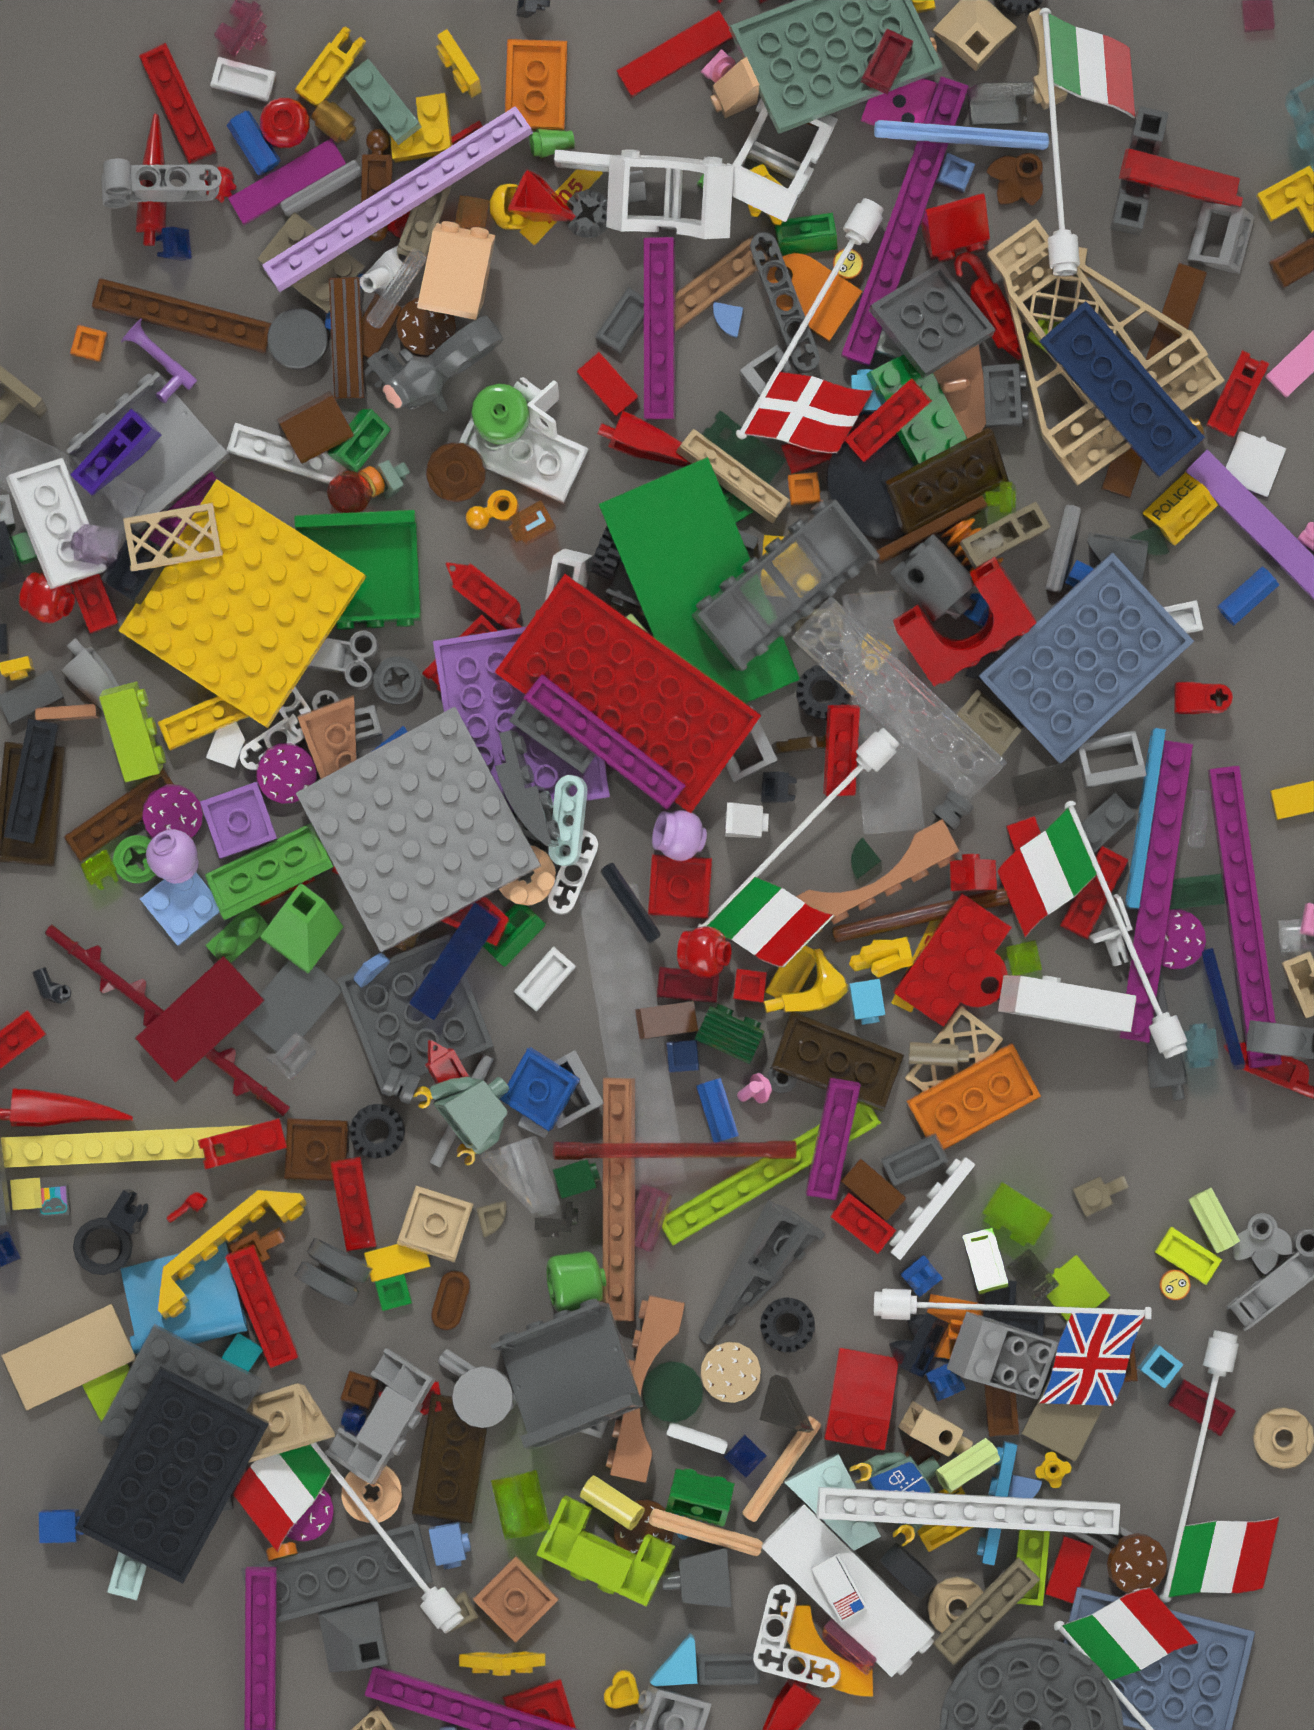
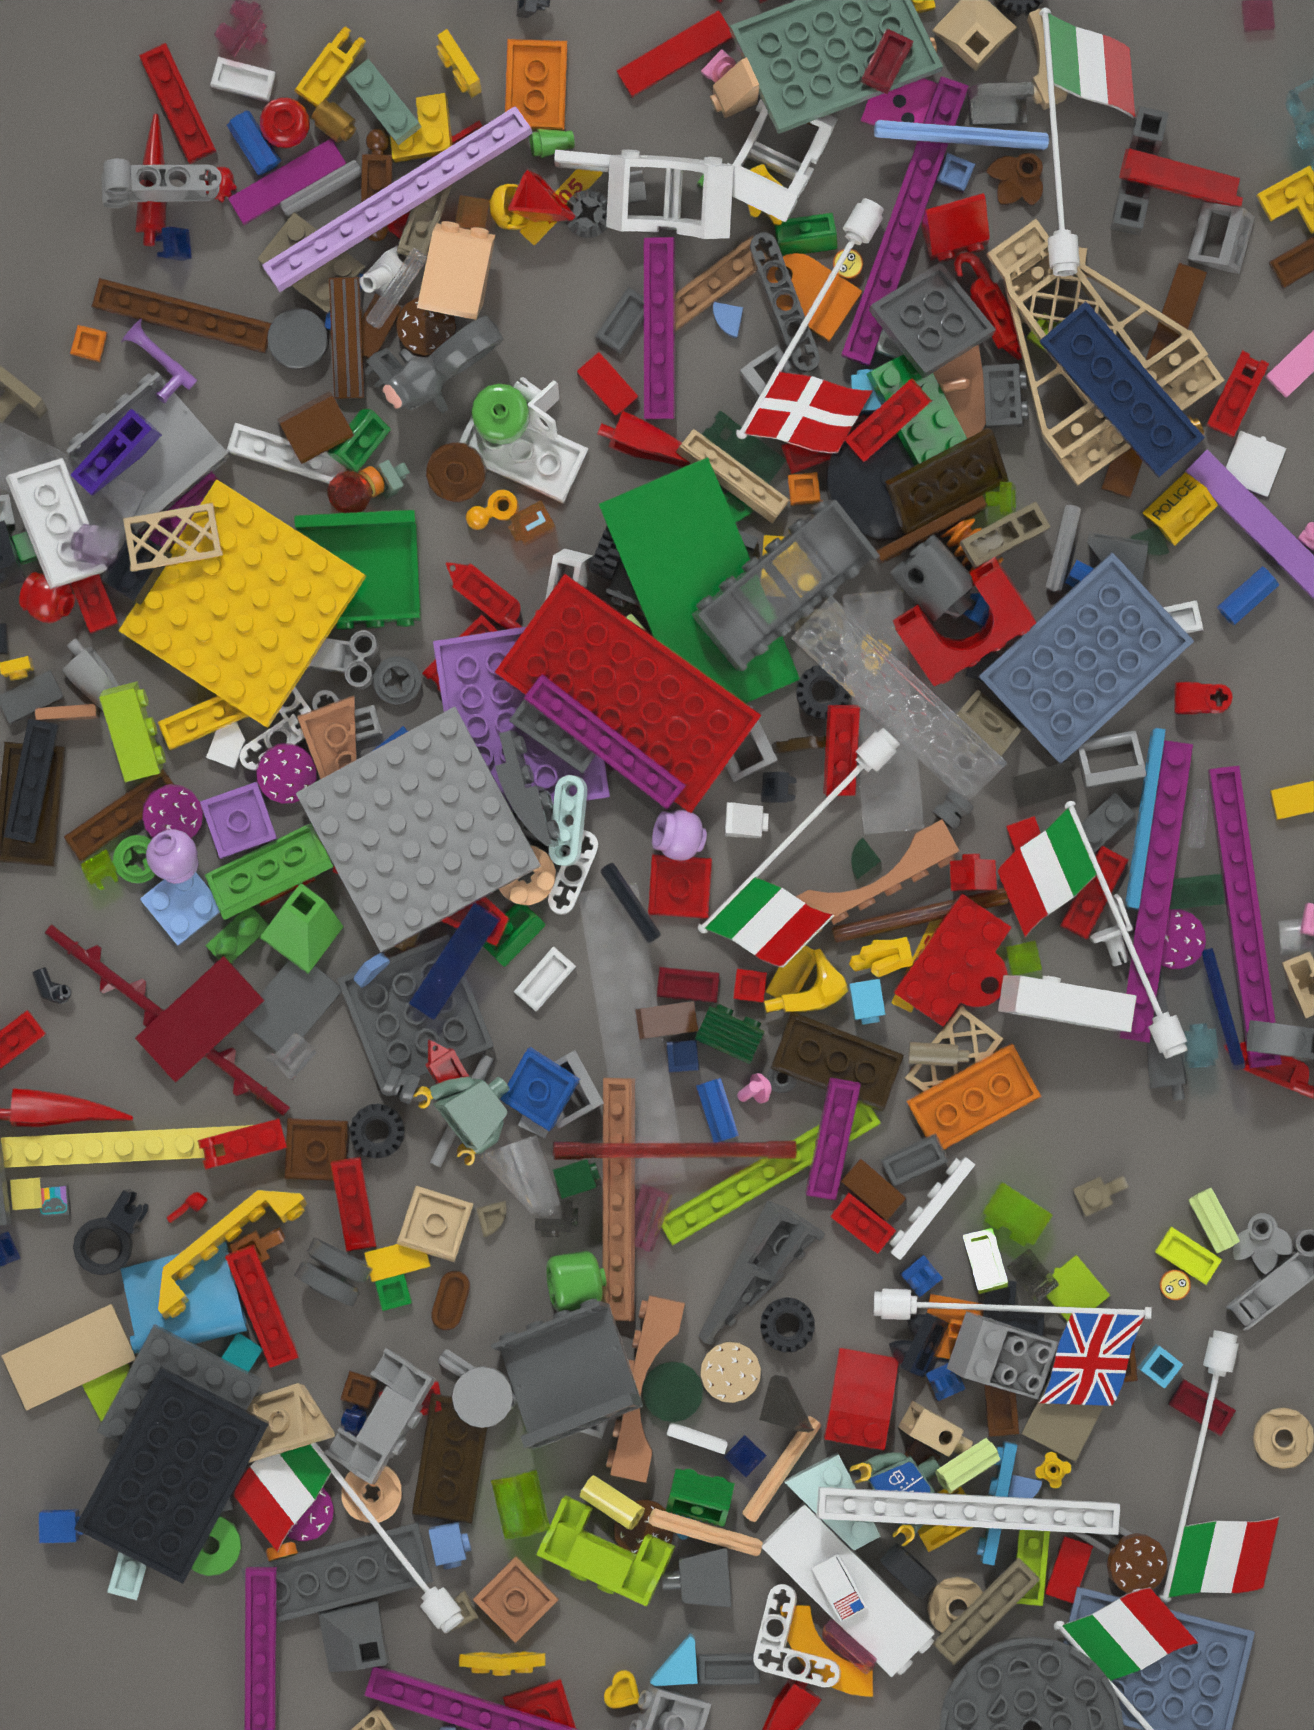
red piece [677,926,732,978] -> none
none -> bright green tile [191,1516,242,1576]

